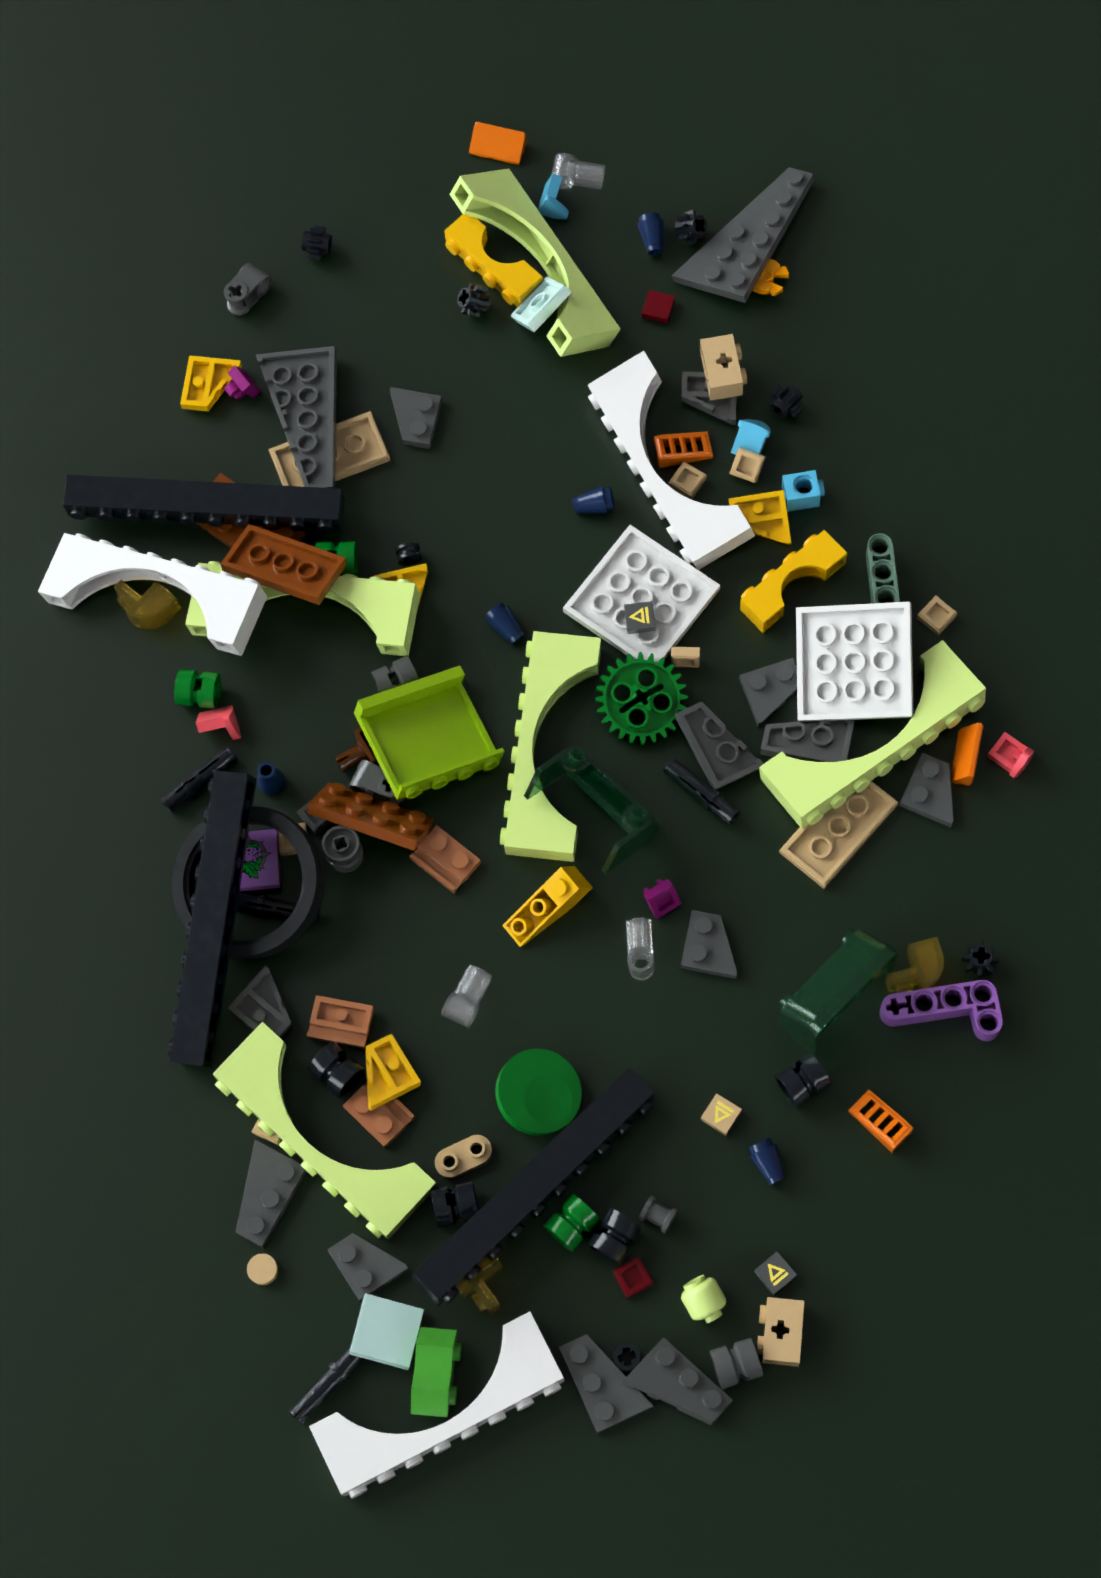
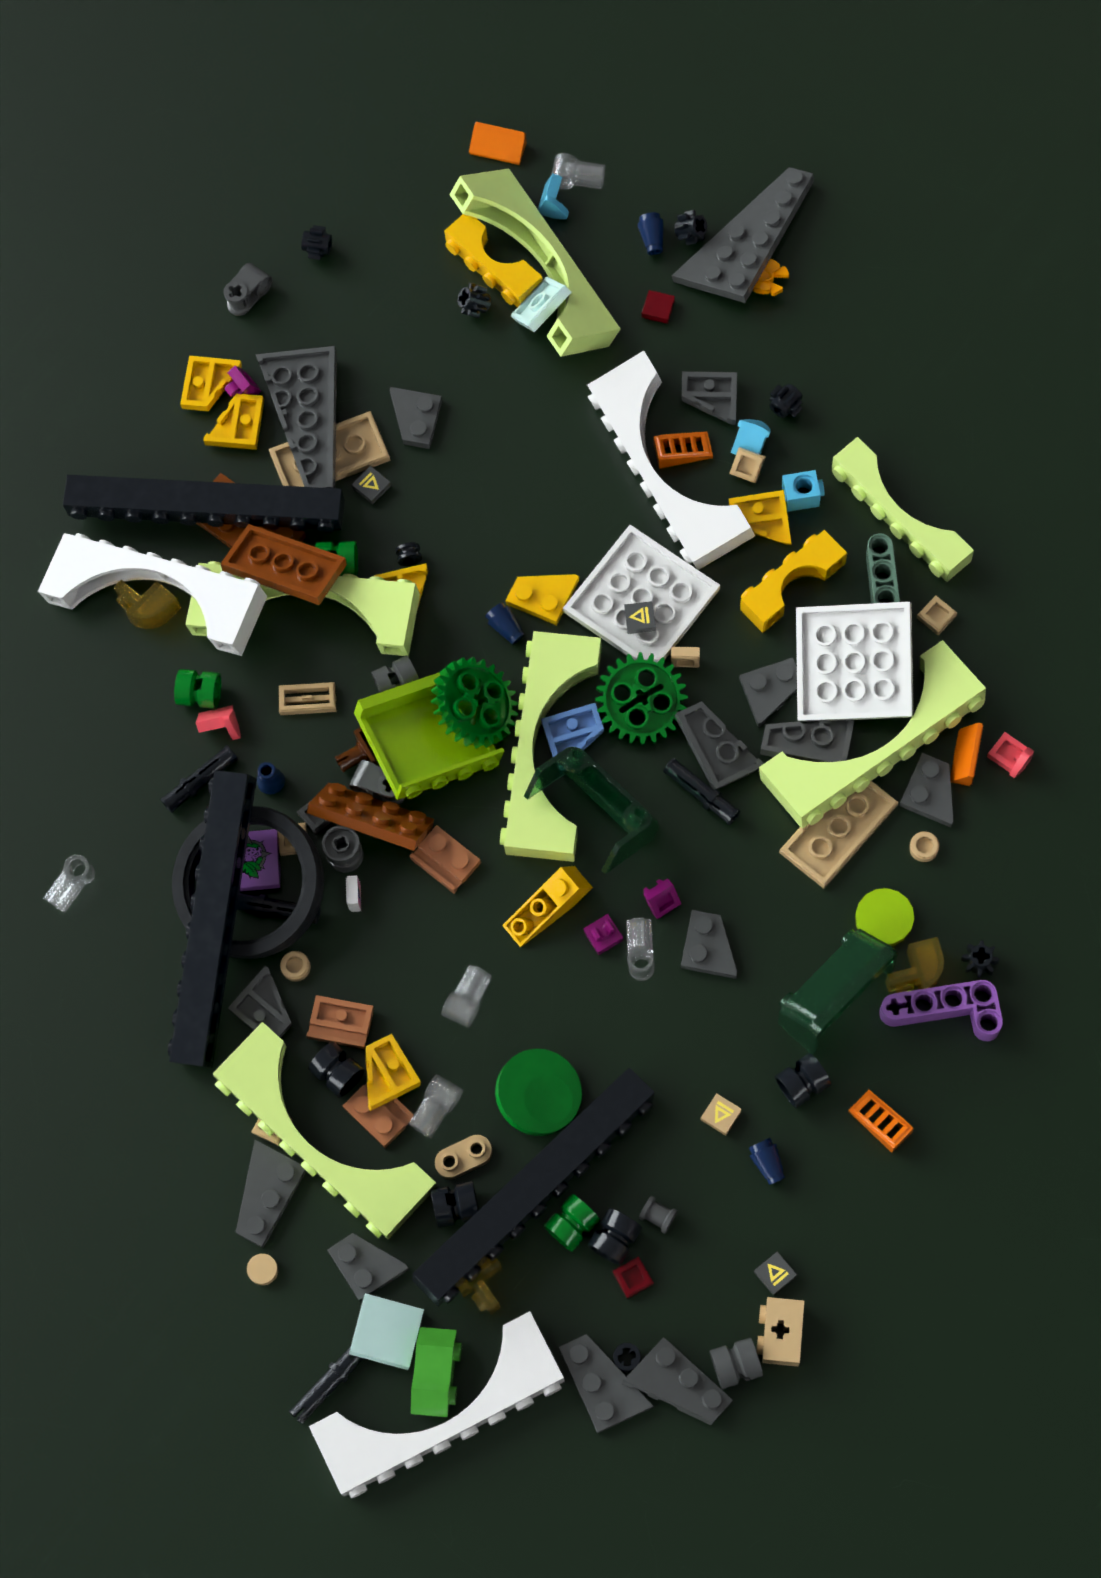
dark blue cone [573,486,615,514] -> none
tan tile [668,461,707,500] -> none
yellowish green head [681,1275,726,1323] -> none
tan brick [700,334,747,401] -> none
none -> clear piece [43,855,95,913]
none -> yellow wing [203,394,265,450]
none -> tan tile [279,682,337,715]
none -> tan tile [280,951,311,982]
none -> white tile [346,875,361,912]
none -> dark grey tile [352,466,391,505]
none -> clear piece [409,1074,463,1138]
none -> green gear [431,657,518,749]
none -> yellow wing [506,574,579,626]
none -> medium blue wing [541,703,604,772]
none -> magenta tile [583,914,623,955]
none -> yellowish green arch [832,437,974,582]
none -> lime tile [855,888,914,947]
none -> tan tile [909,831,939,862]

